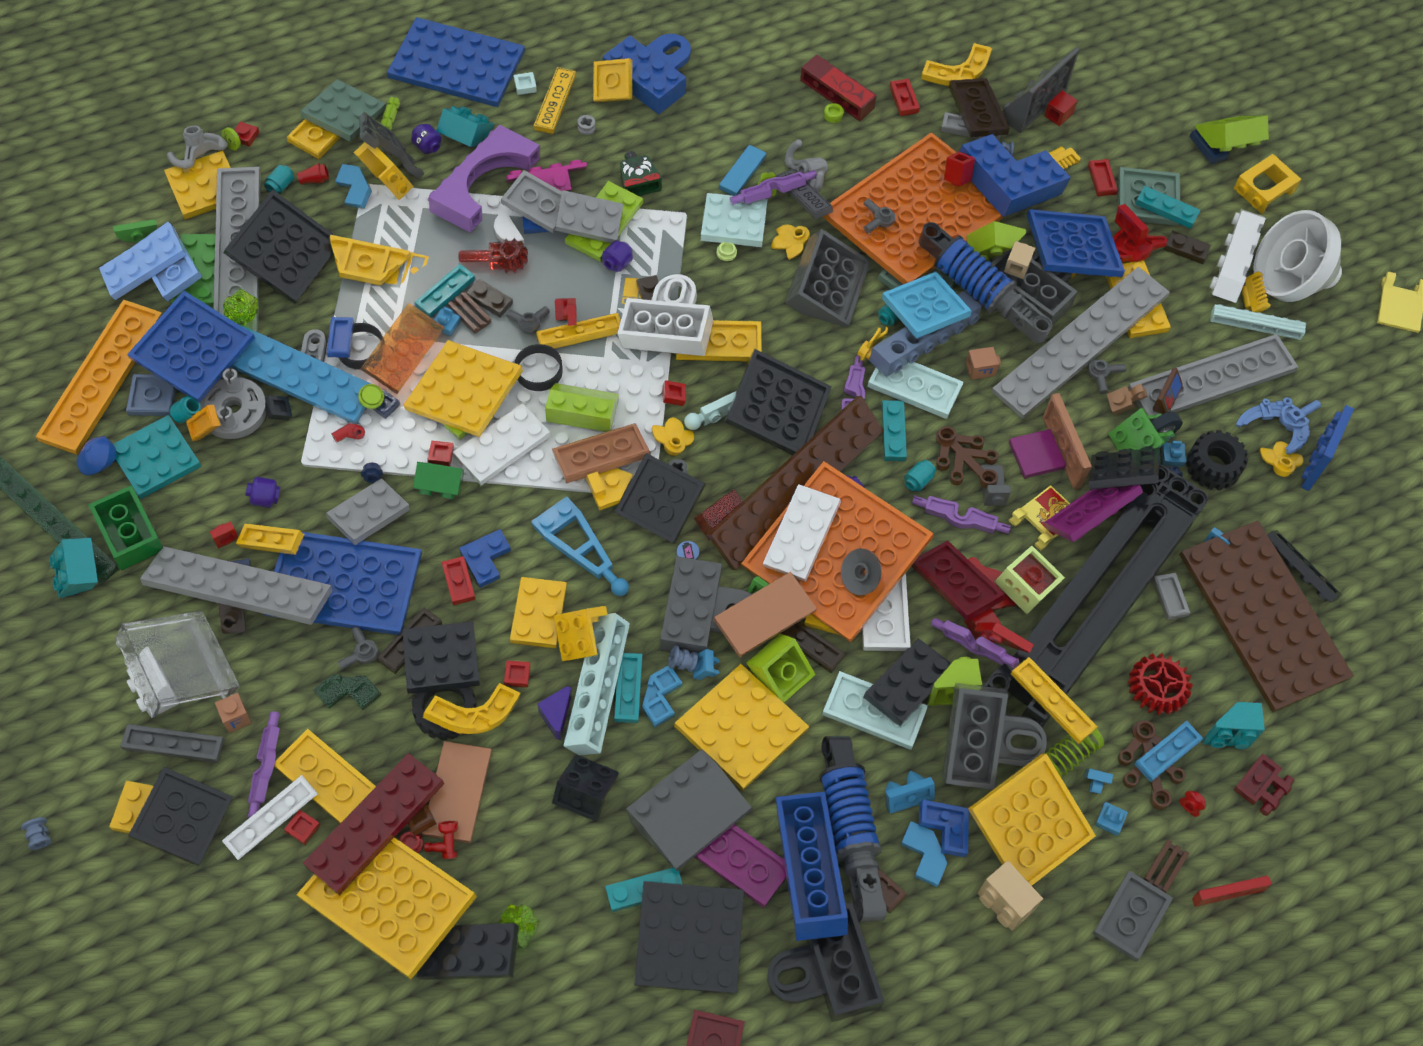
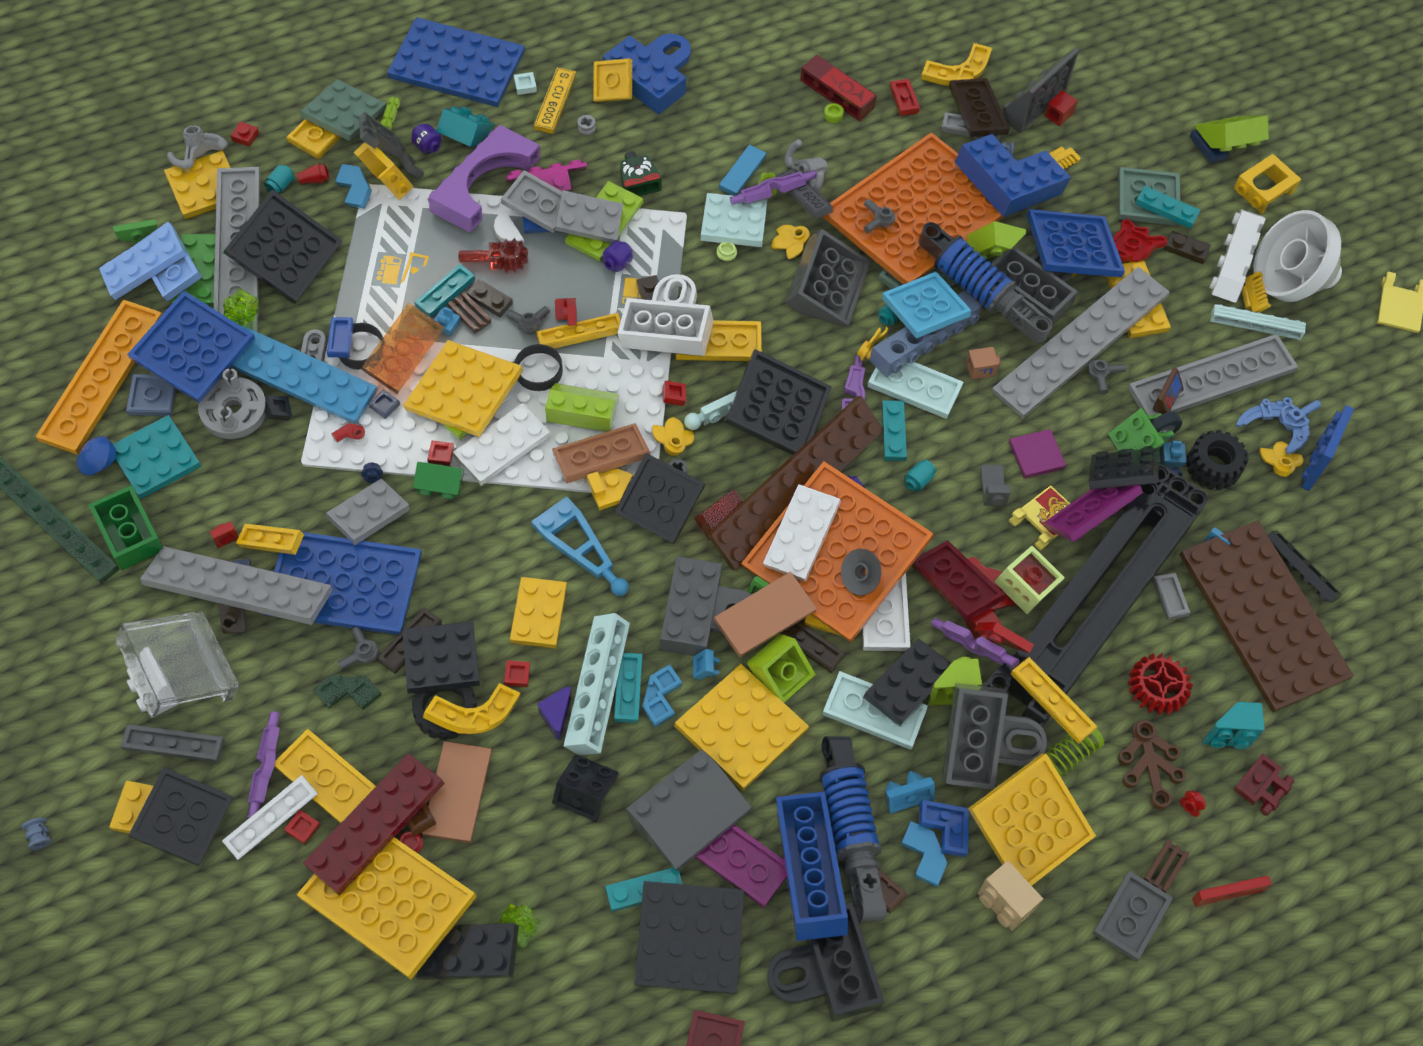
teal slope [50,538,98,598] -> none
teal brick [170,396,201,423] -> none
light orange tile [186,404,220,441] -> none
nougat brick [215,693,252,733] -> none
lime piece [221,127,241,151] -> none
dark purple head [245,477,280,508] -> none
yellow wing [330,235,410,285] -> none
lime piece [358,384,384,409] -> none
red piece [424,821,458,859] -> none
red plate [441,556,476,606] -> none
blue plate [459,529,511,588] -> none
yellow bracket [554,606,608,661] -> none
sand blue bush [668,645,698,672] -> none
tile [677,541,699,560] -> none
medium lavender piece [912,495,1011,534] -> none
reddish brown plant [936,426,998,489] -> none
red brick [944,151,975,186] -> none
tan brick [1004,241,1035,279] -> none
nougat tile [1043,393,1092,490] -> none
dark azure tile [1084,768,1113,794] -> none
red tile [1088,159,1118,196] -> none
dark azure tile [1095,802,1128,836] -> none
medium nougat plate [1107,384,1148,415] -> none
red plate [1115,204,1149,246] -> none
dark azure tile [1134,721,1203,782] -> none

